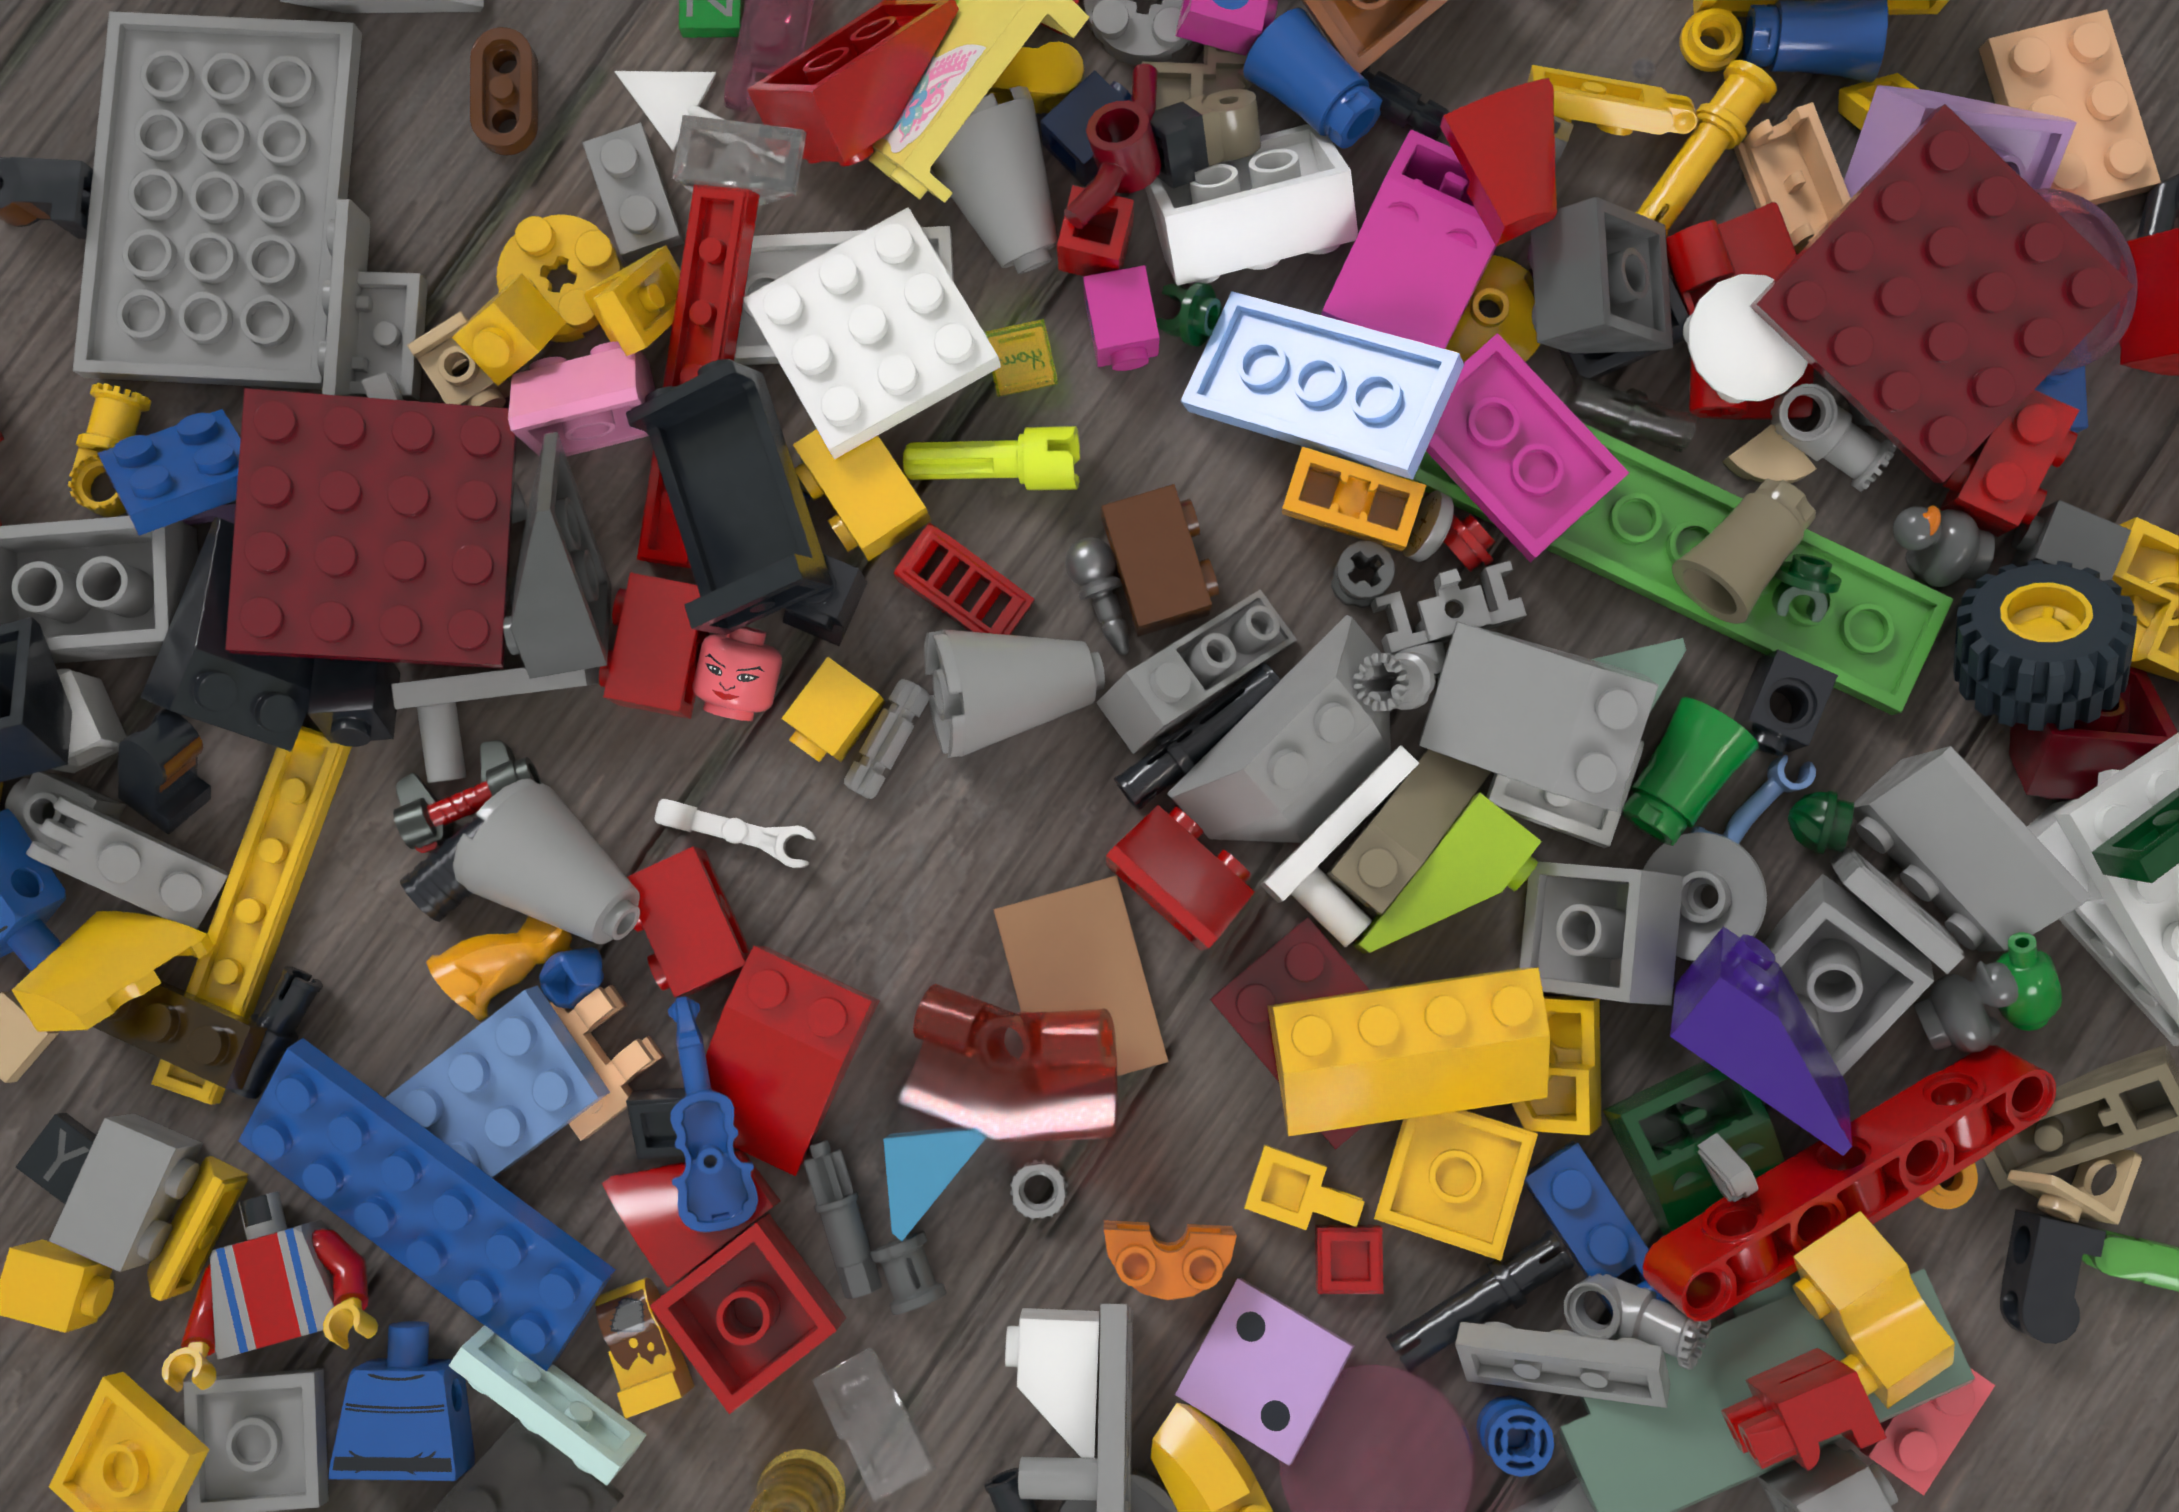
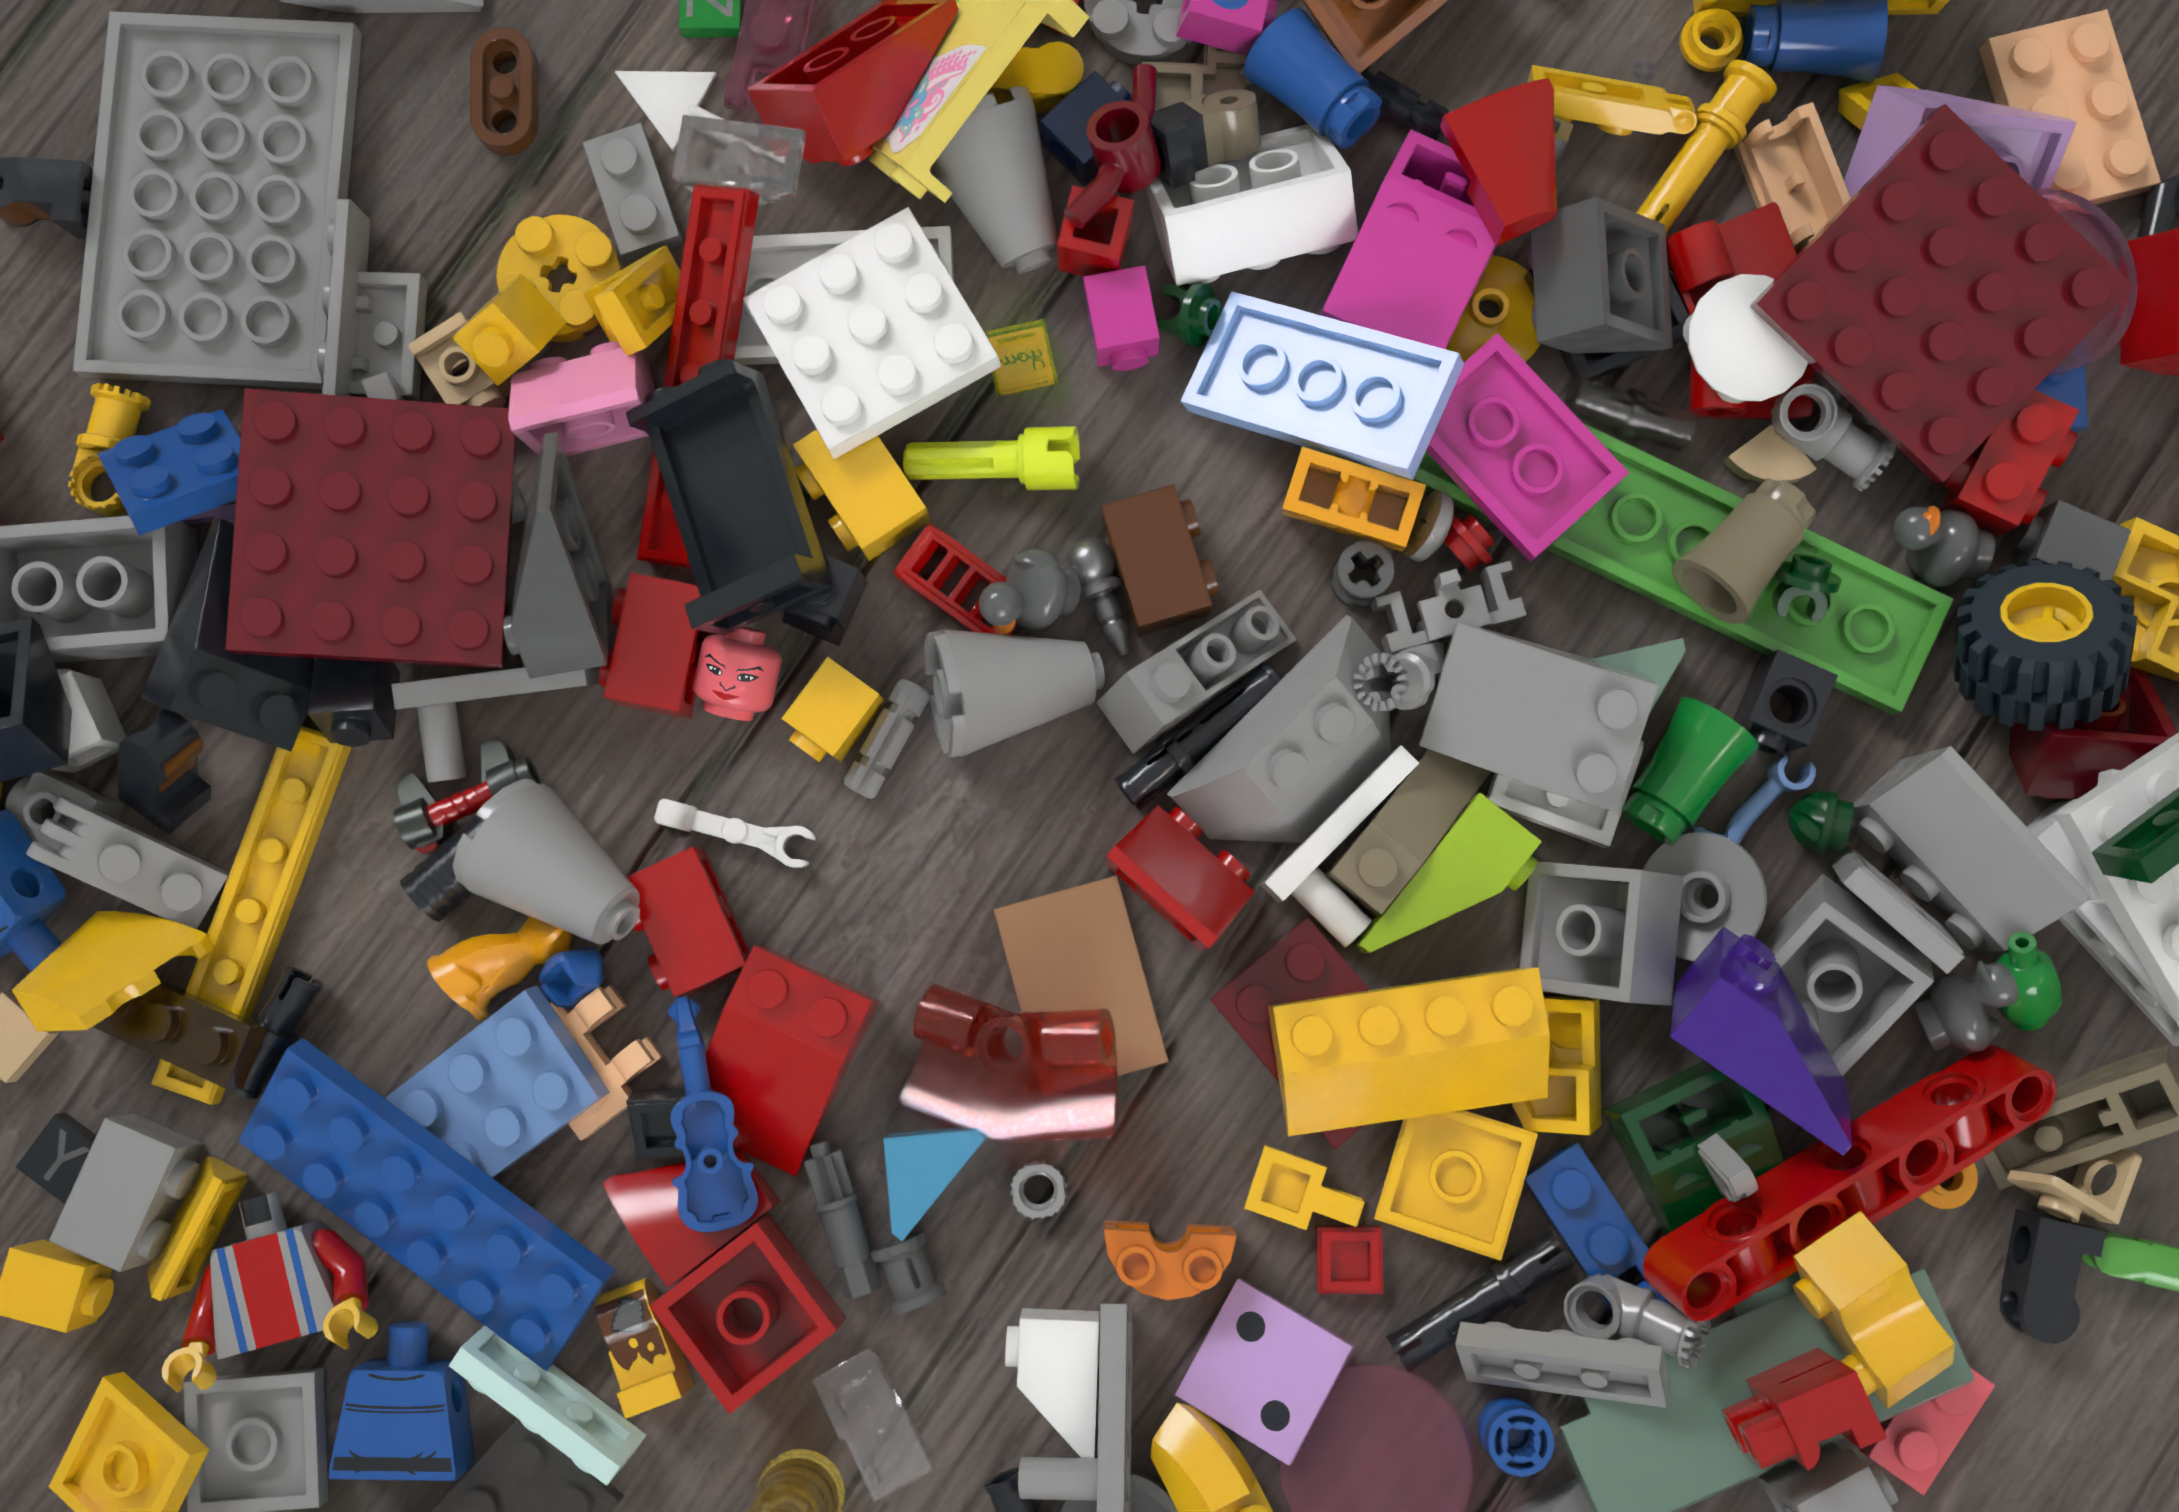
none -> dark grey animal [979,548,1081,635]

